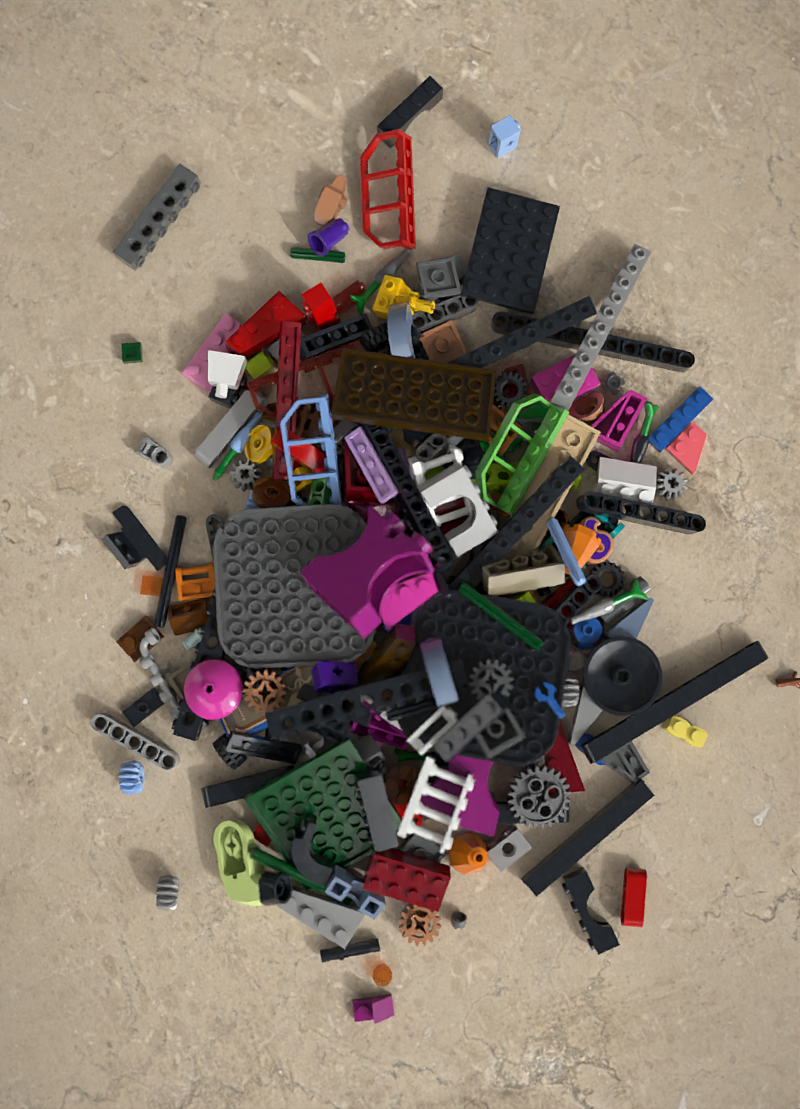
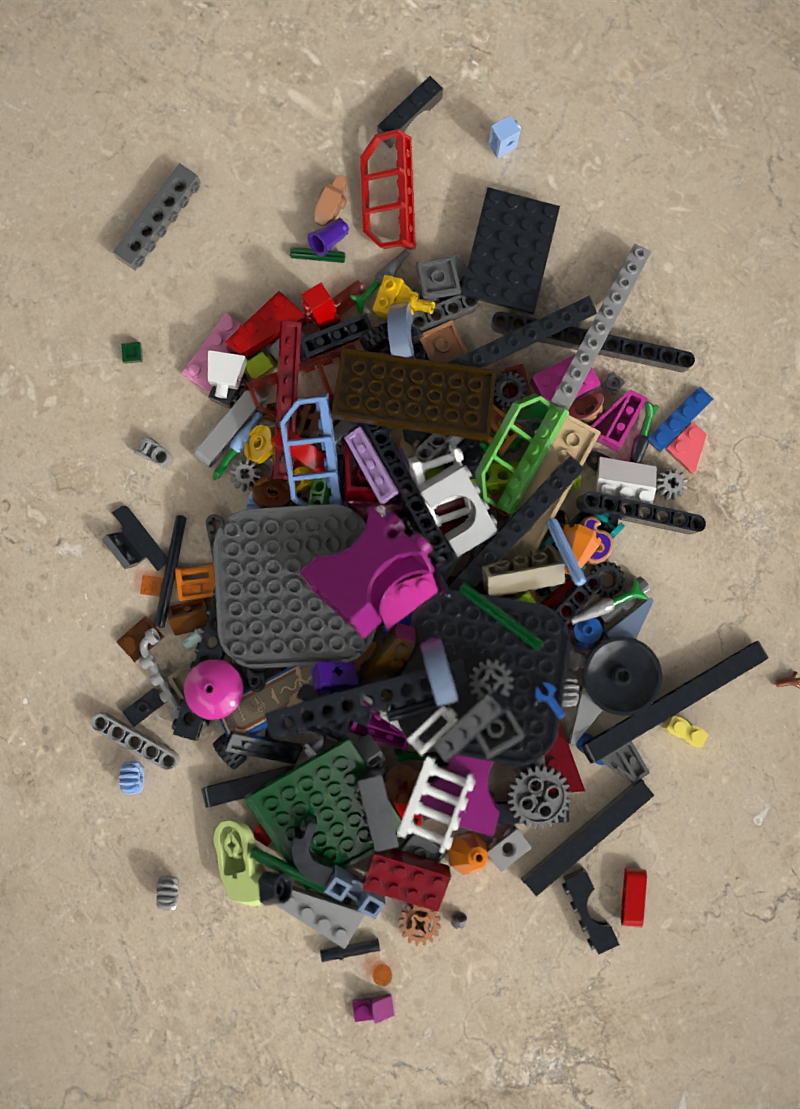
nougat gear [243,669,287,714] -> none

